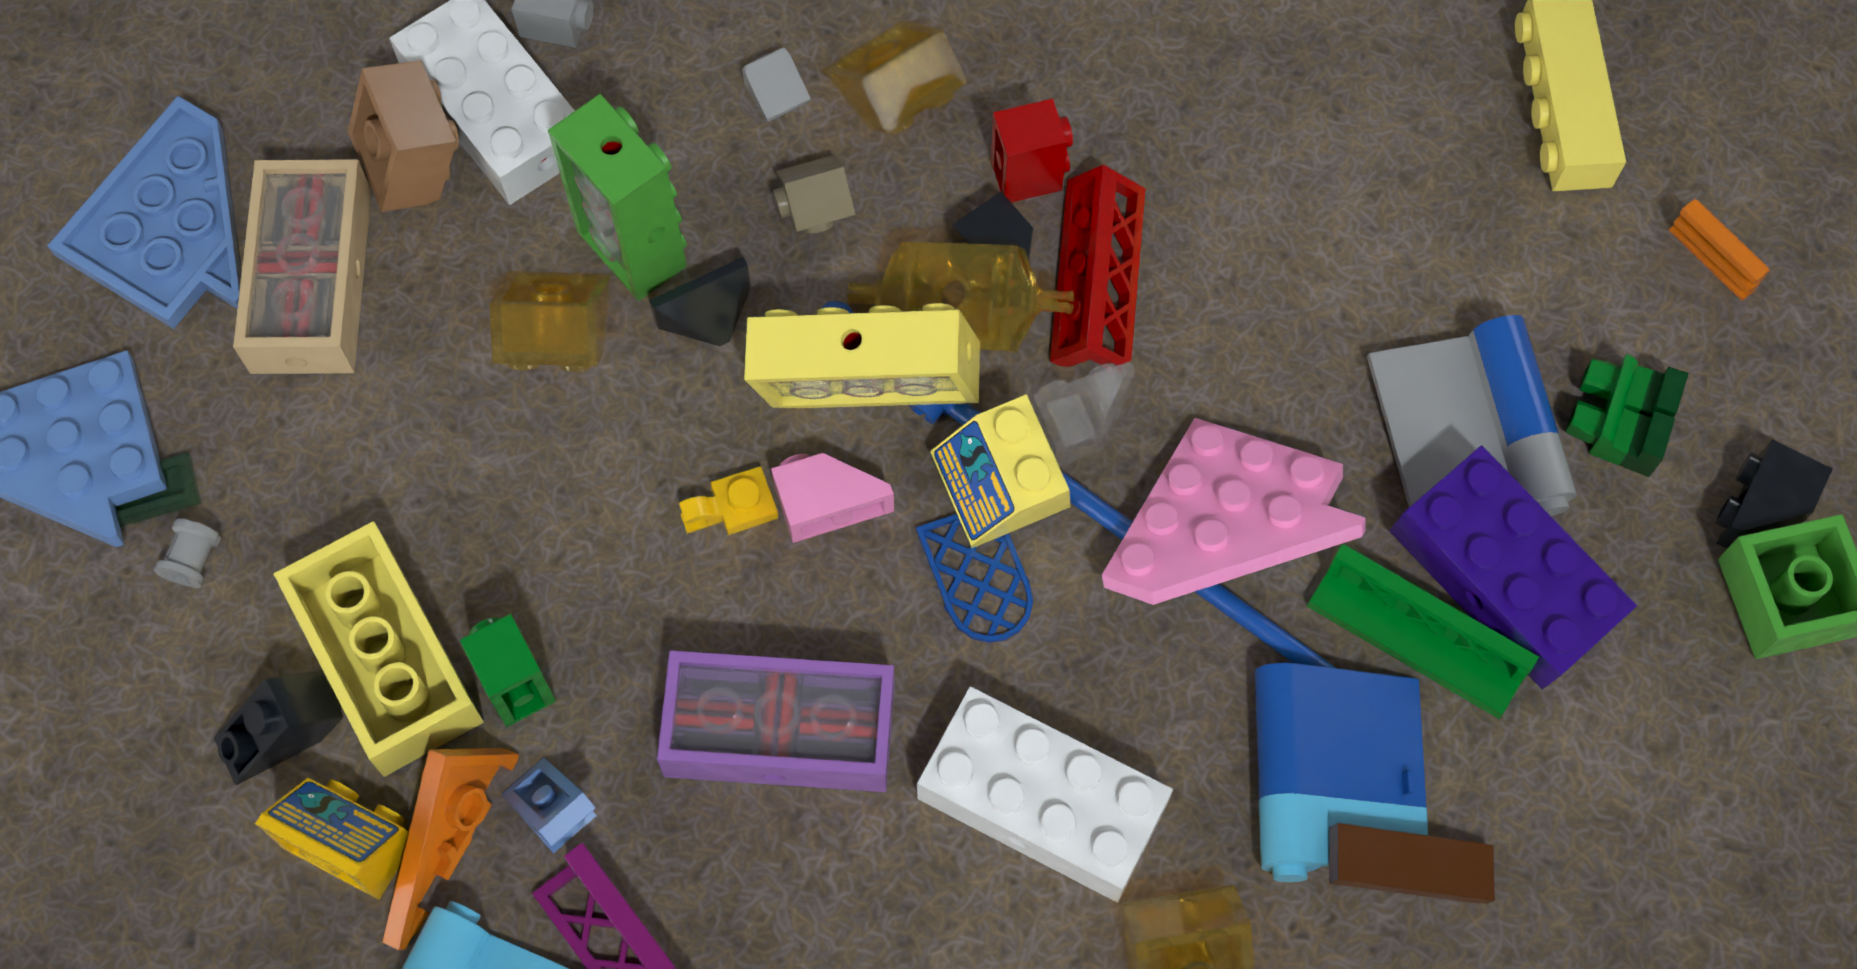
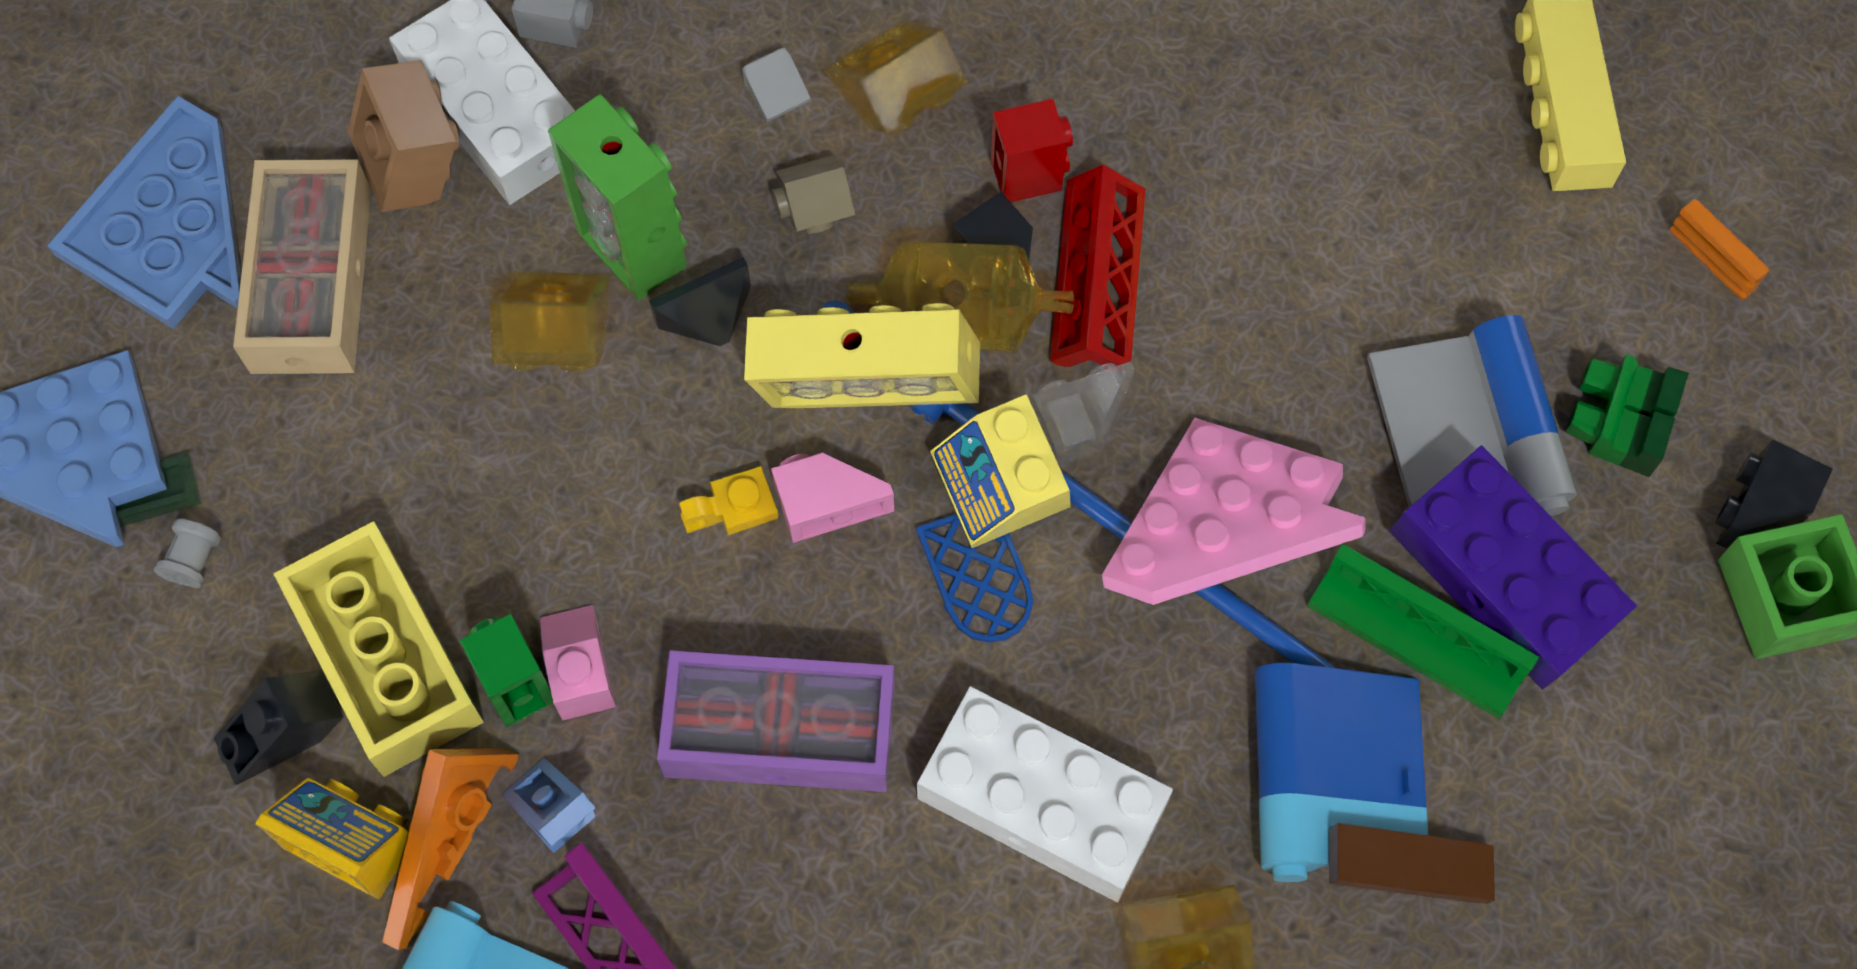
none -> bright pink slope [540,605,616,721]

